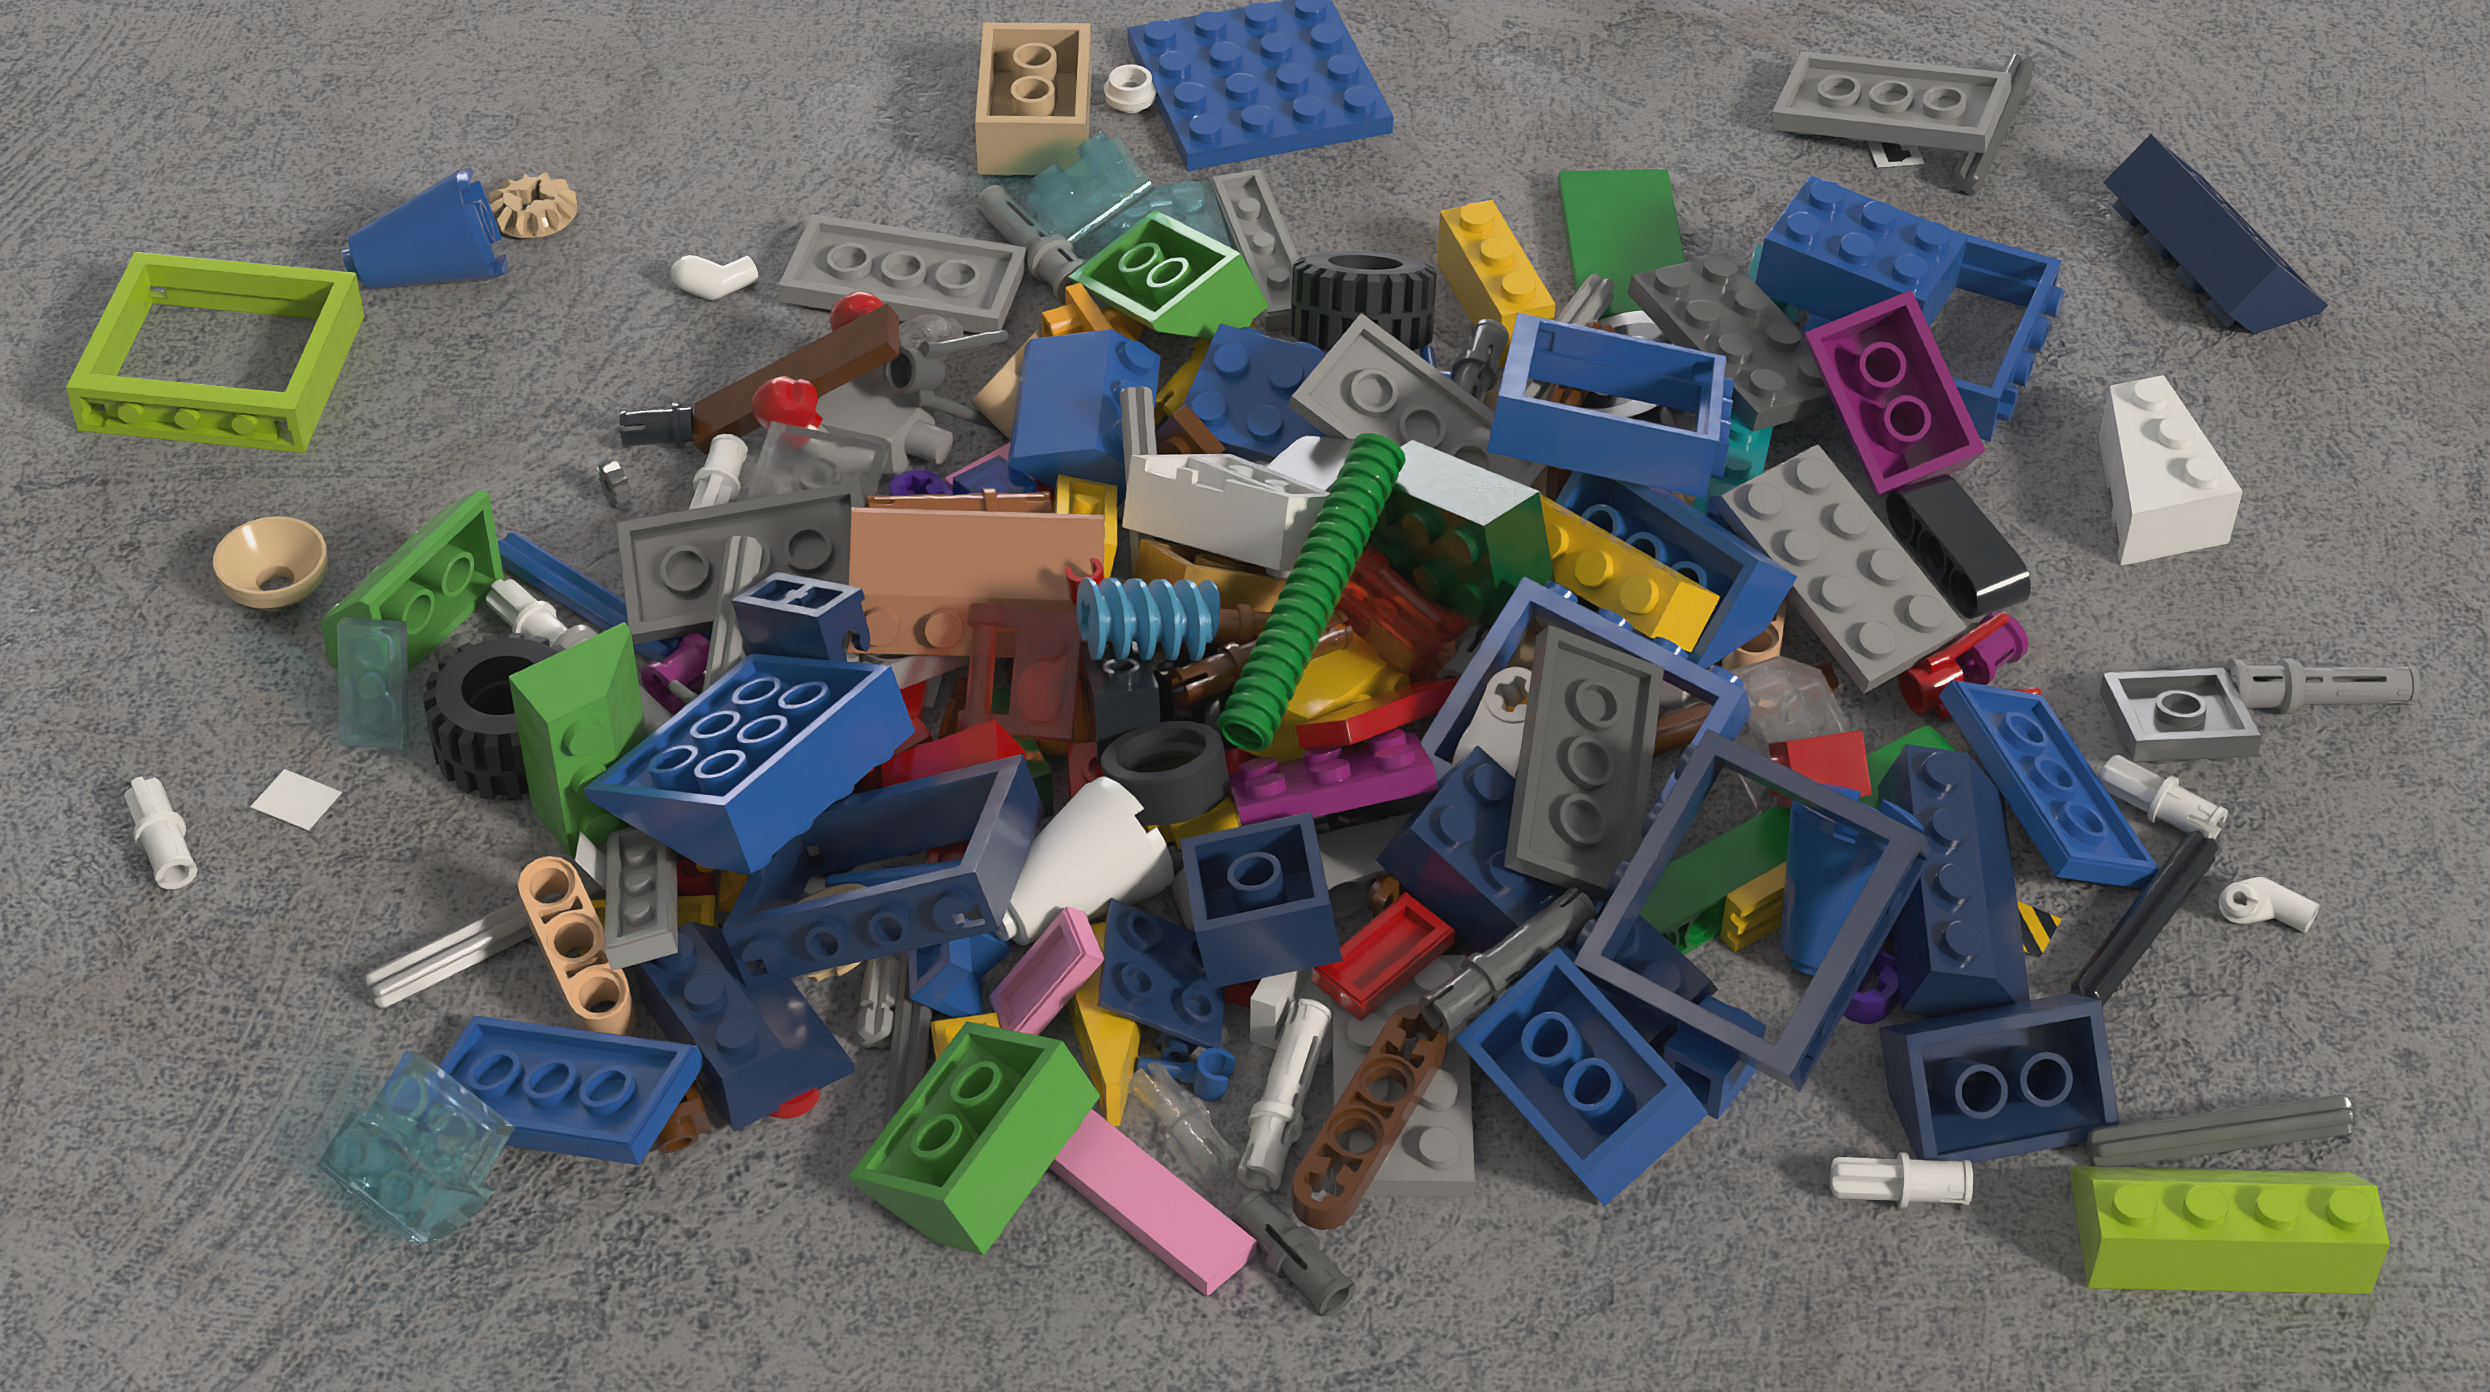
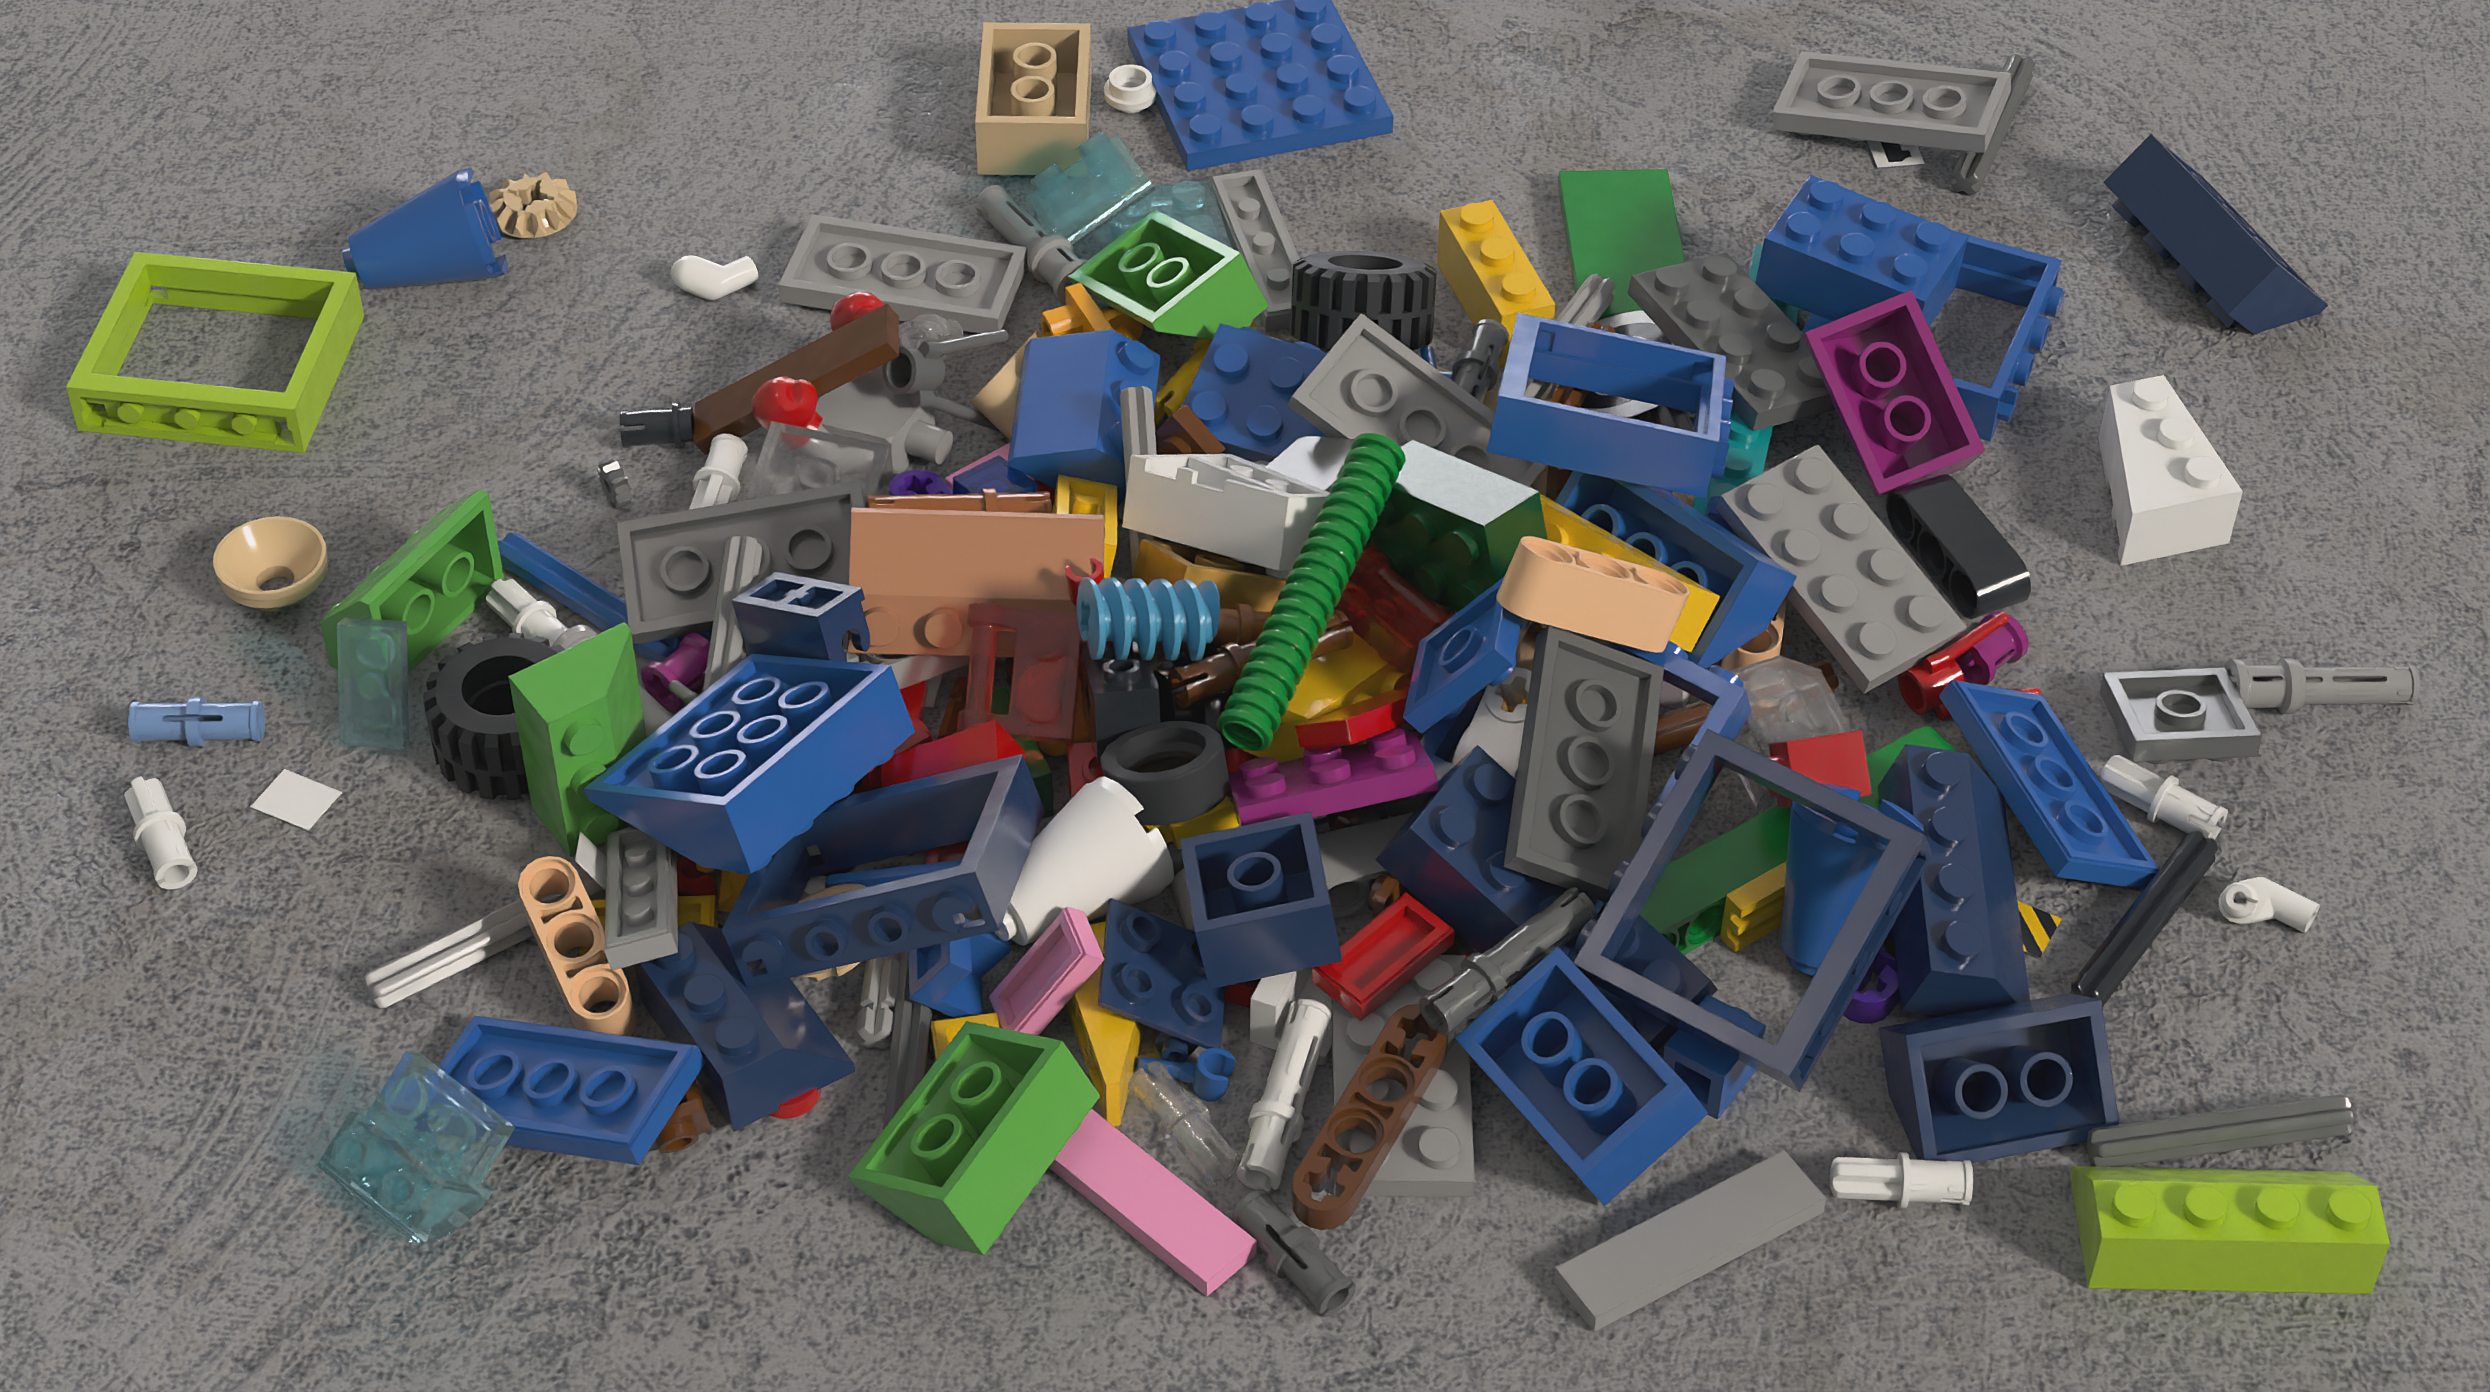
none -> medium blue pin [128,697,265,747]
none -> blue plate [1403,576,1524,734]
none -> light nougat beam [1496,536,1690,653]
none -> light grey tile [1553,1150,1826,1332]

